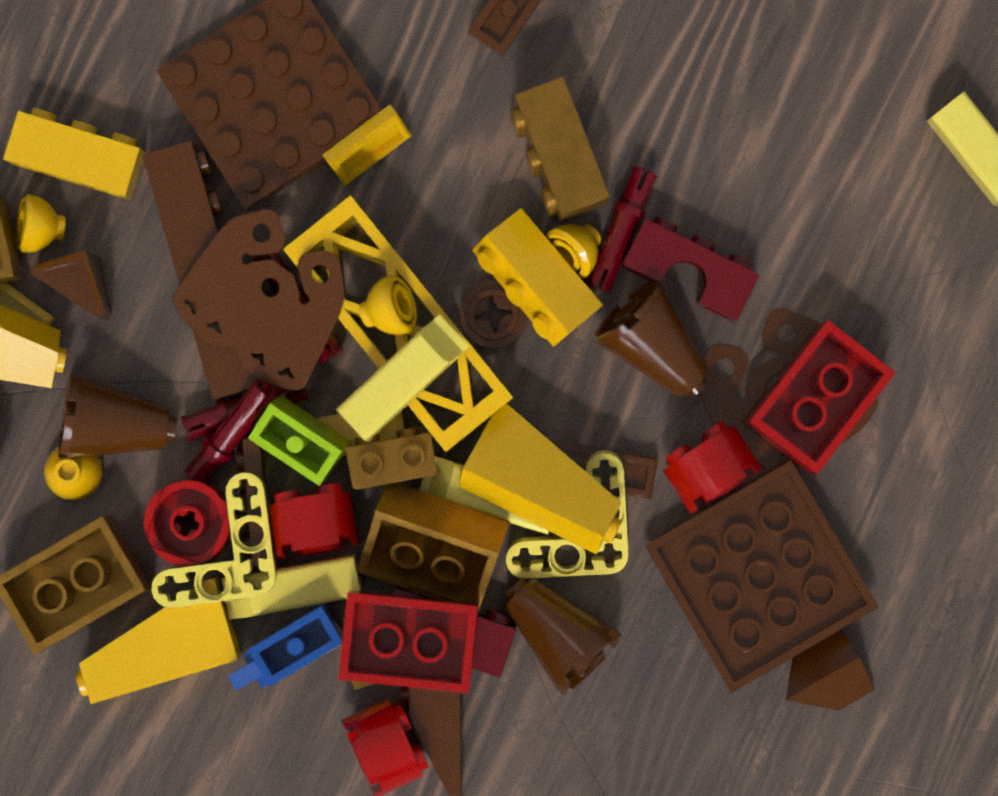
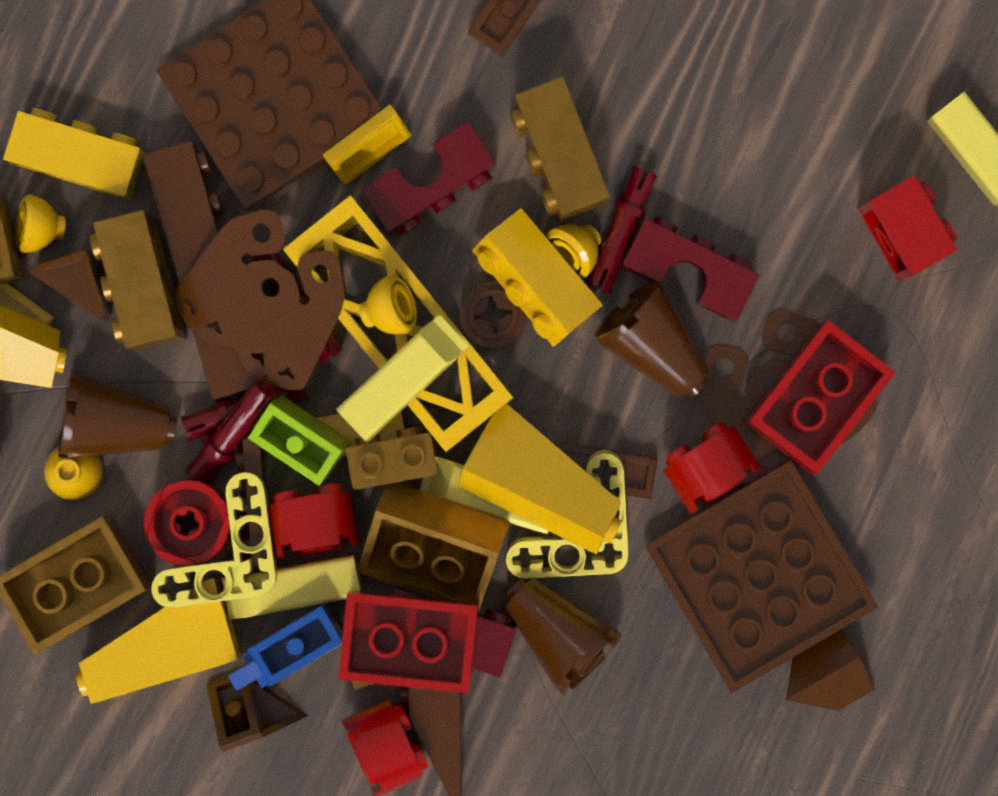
none -> pearl gold brick [90,210,187,352]
none -> reddish brown slope [206,676,308,752]
none -> dark red arch [361,121,496,237]
none -> red brick [857,175,958,282]

